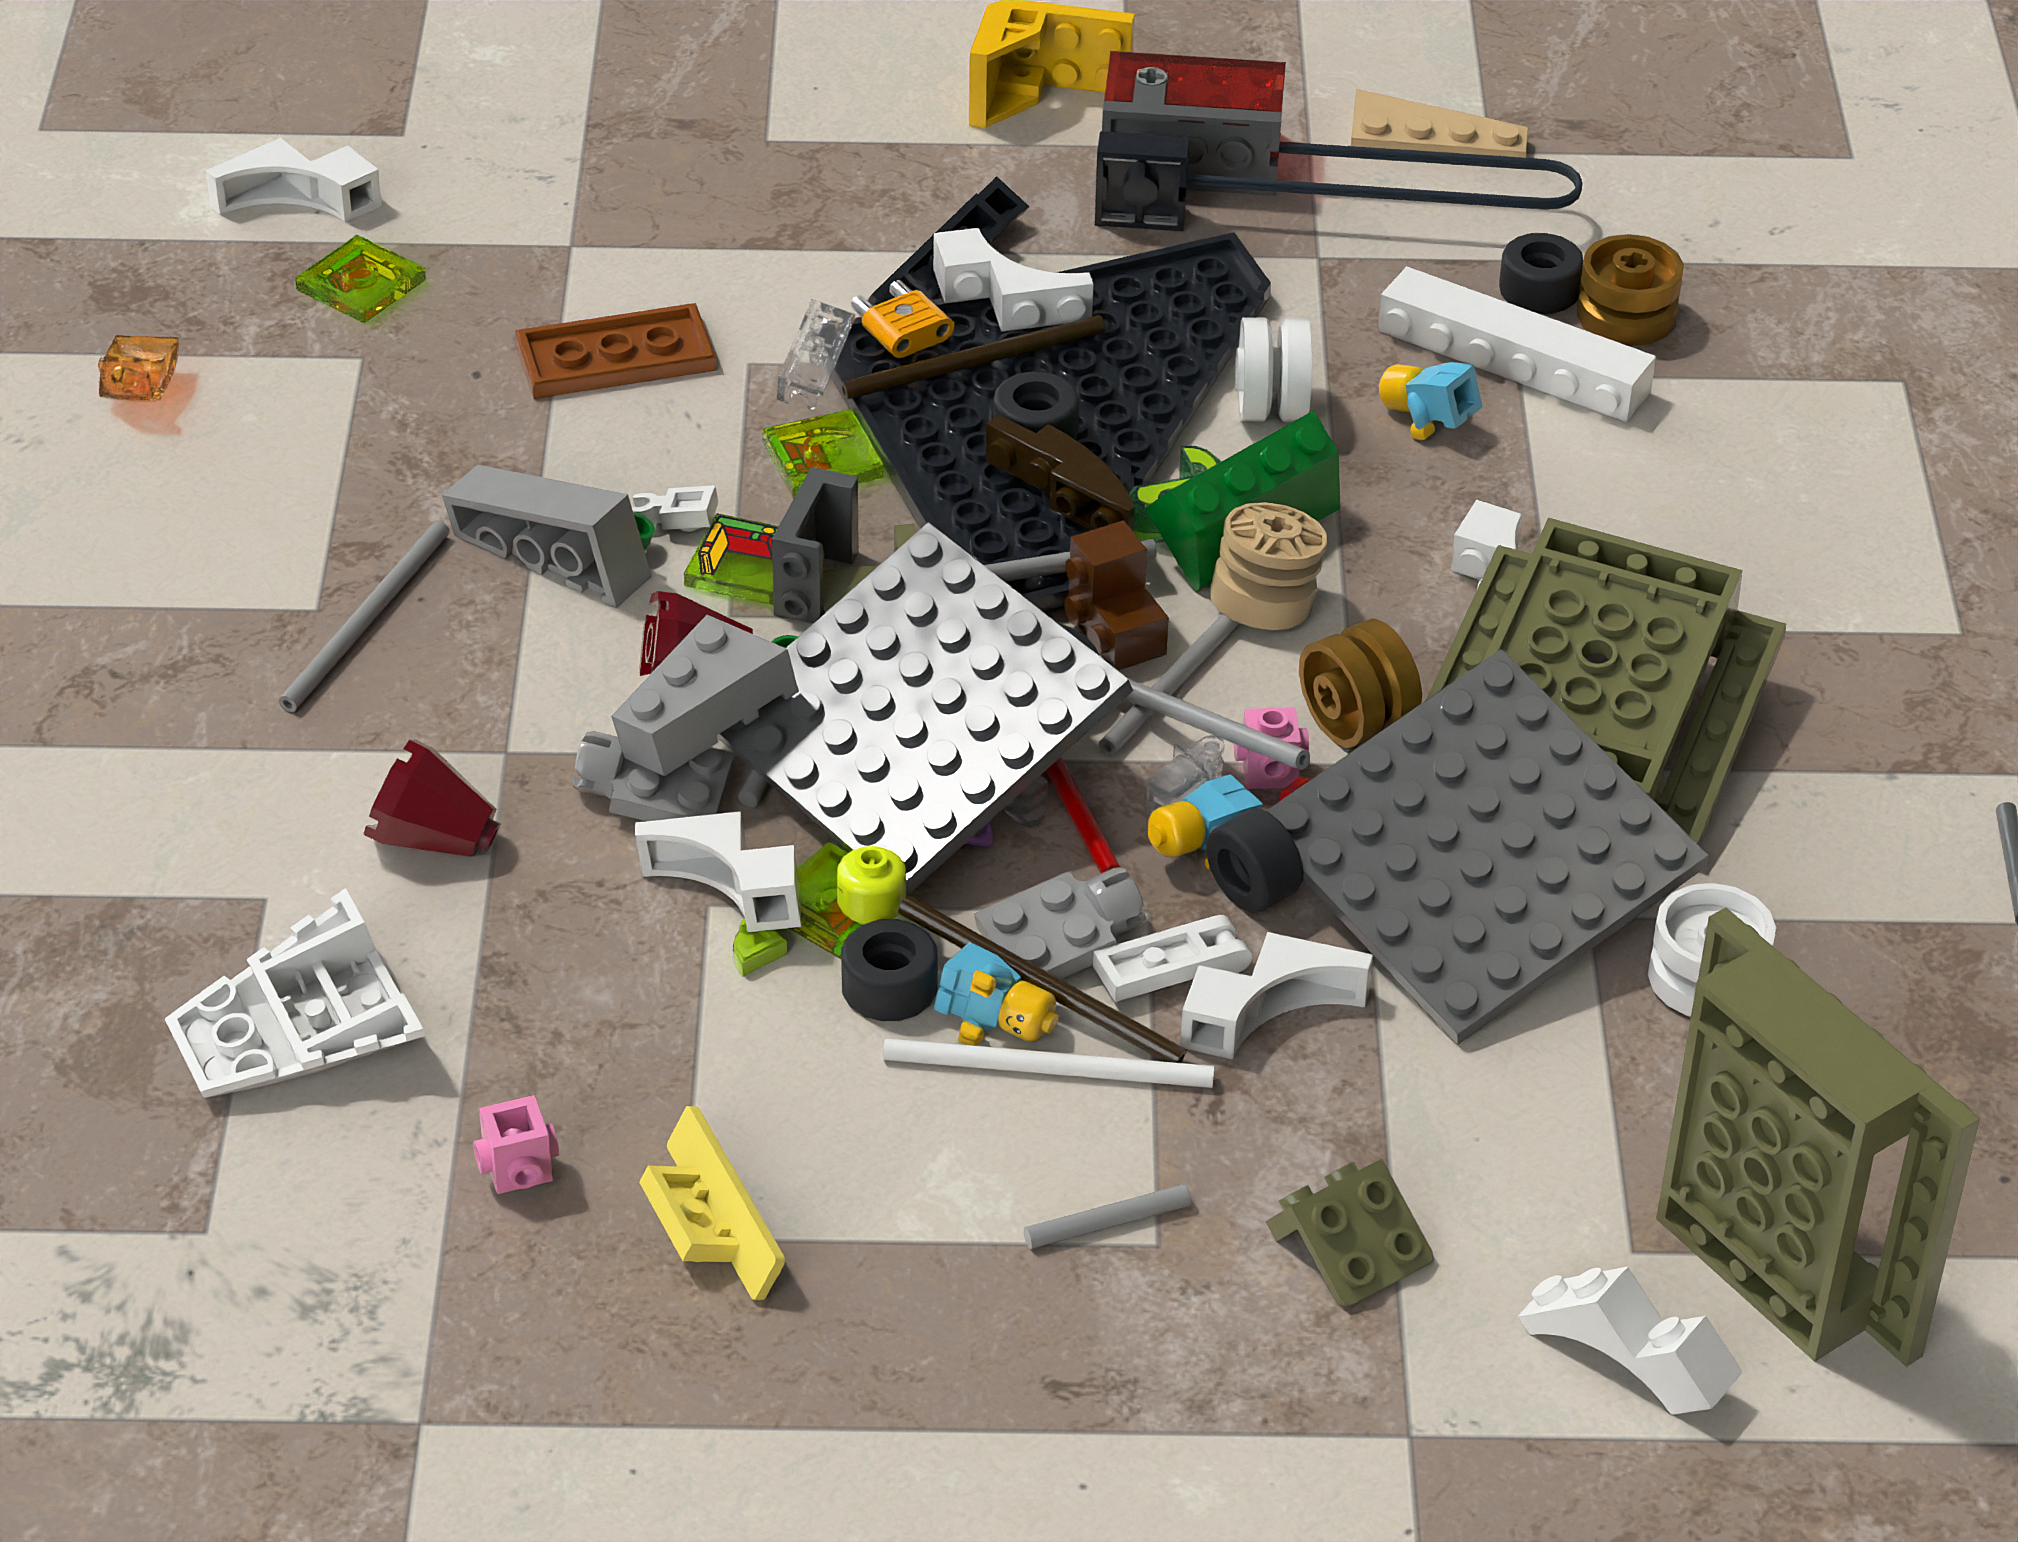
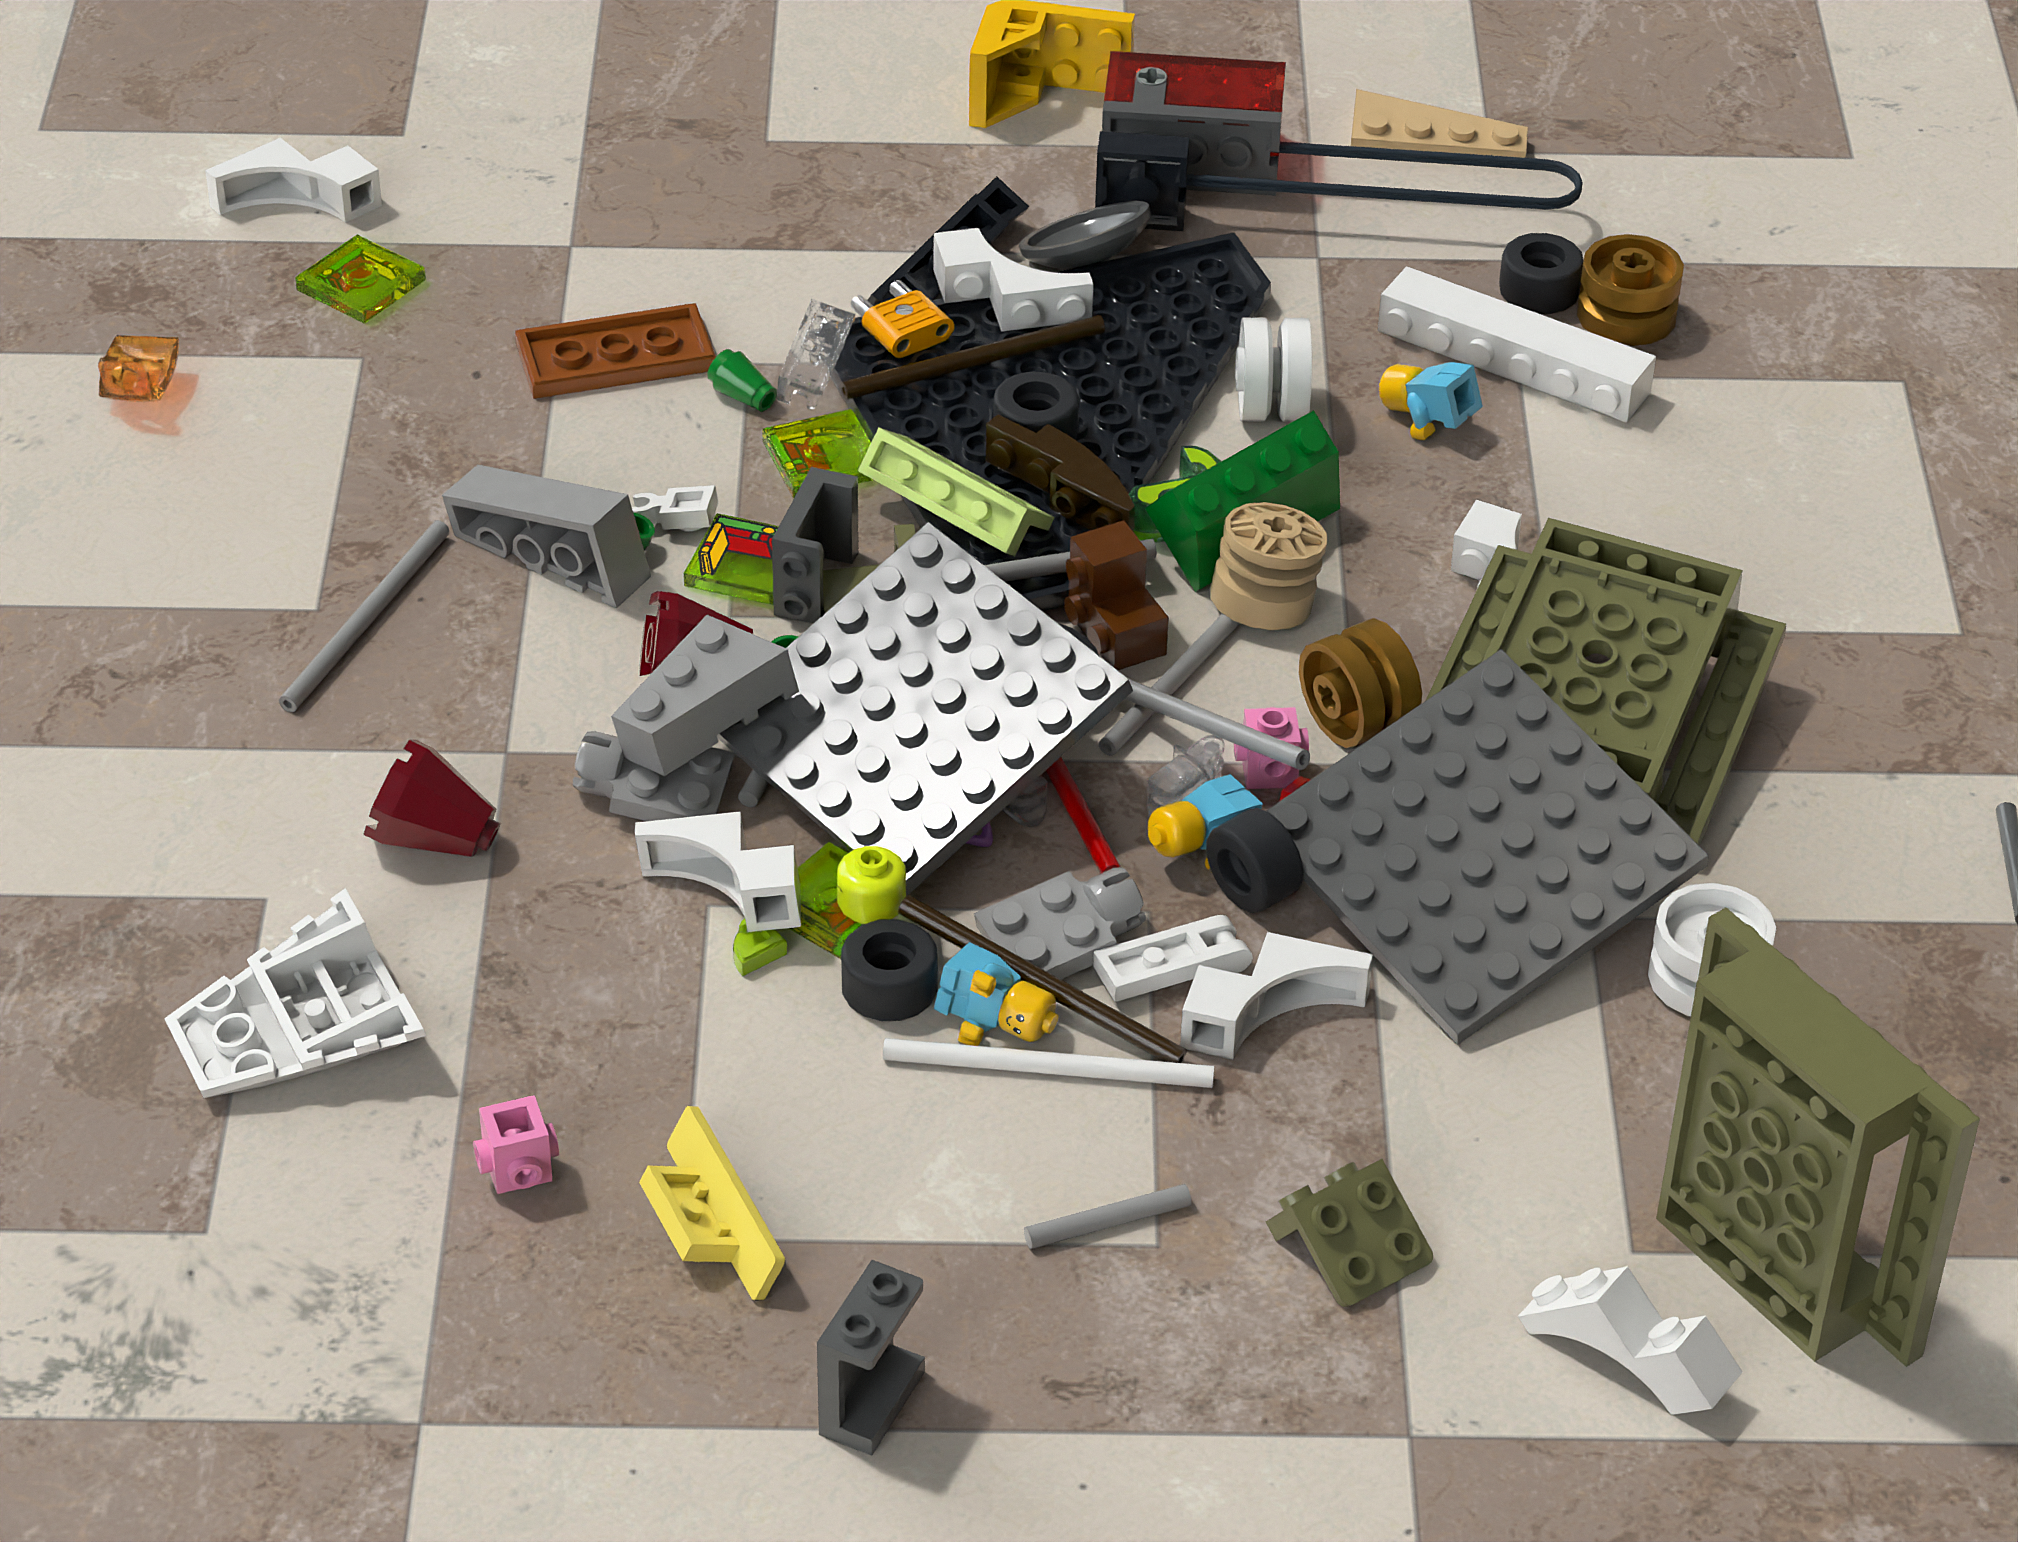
none -> green cone [707,349,778,412]
none -> dark grey panel [817,1260,925,1456]
none -> yellowish green fence [858,428,1055,556]
none -> dark grey dish [1019,201,1151,269]

